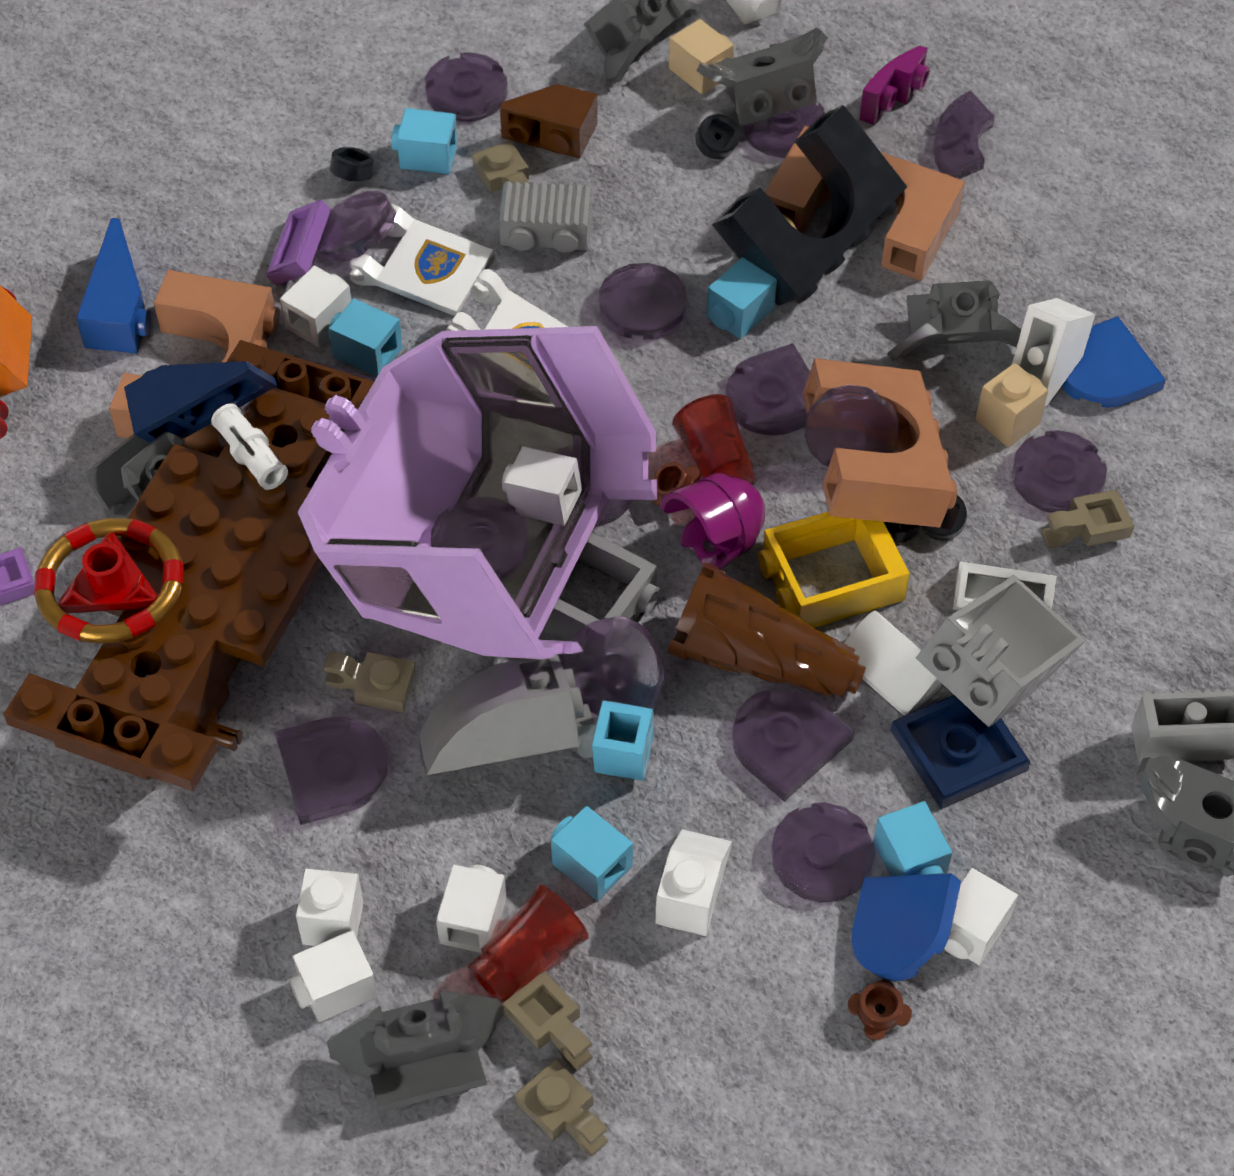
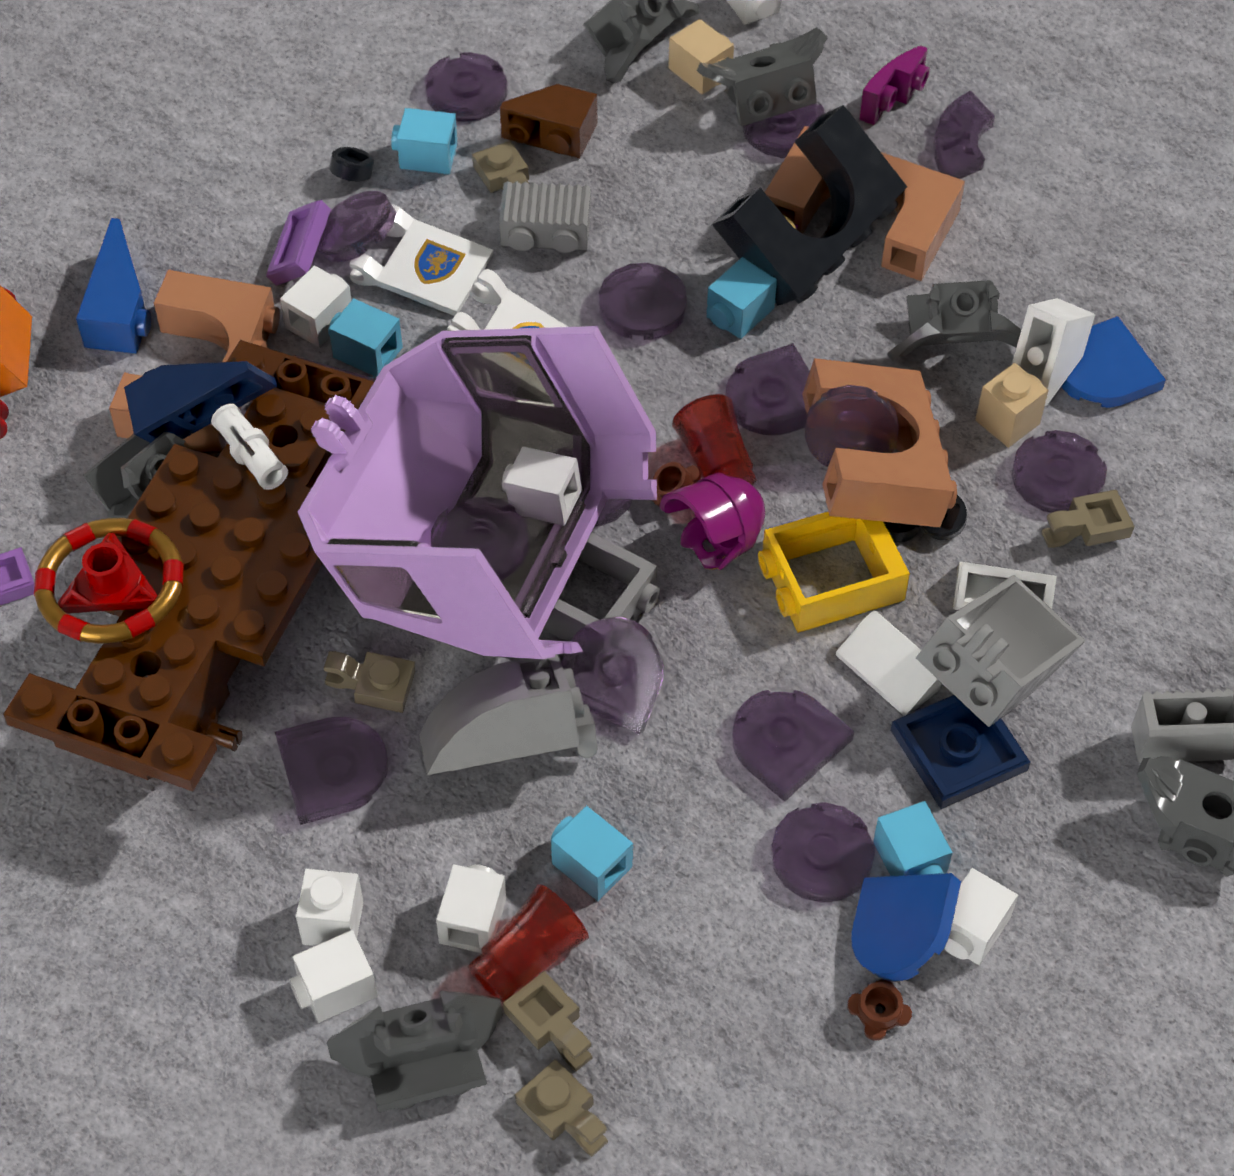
medium azure brick [592,700,654,781] -> none
white slope [655,829,732,936] -> none
reddish brown cone [667,562,866,699] -> none
black tile [695,114,740,159] -> none

